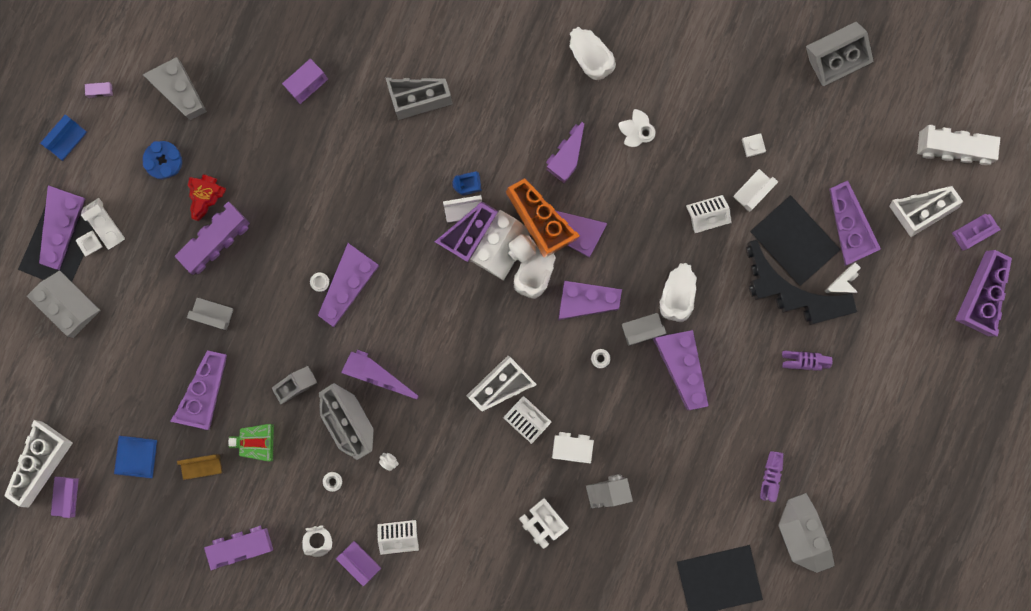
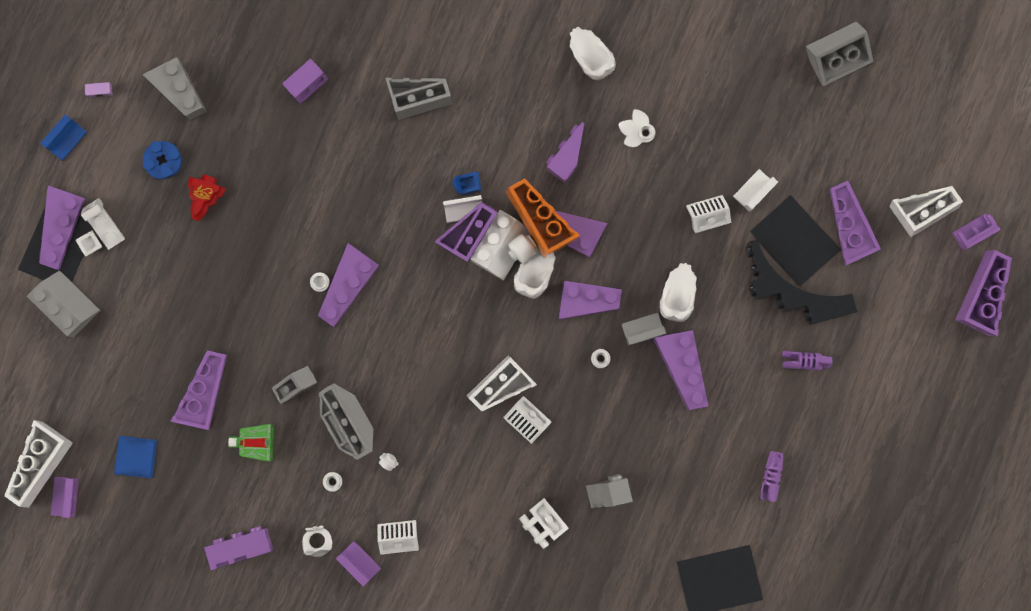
medium lavender wedge [175,202,250,275] -> none
pearl gold panel [177,454,222,480] -> none
light grey panel [187,298,233,331] -> none
medium lavender wedge [342,350,419,400] -> none
white brick [552,432,594,463] -> none
white plate [742,133,766,157] -> none
light grey wedge [778,493,835,573] -> none
white slope [824,262,860,294] -> none
white wedge [917,125,1000,165] -> none

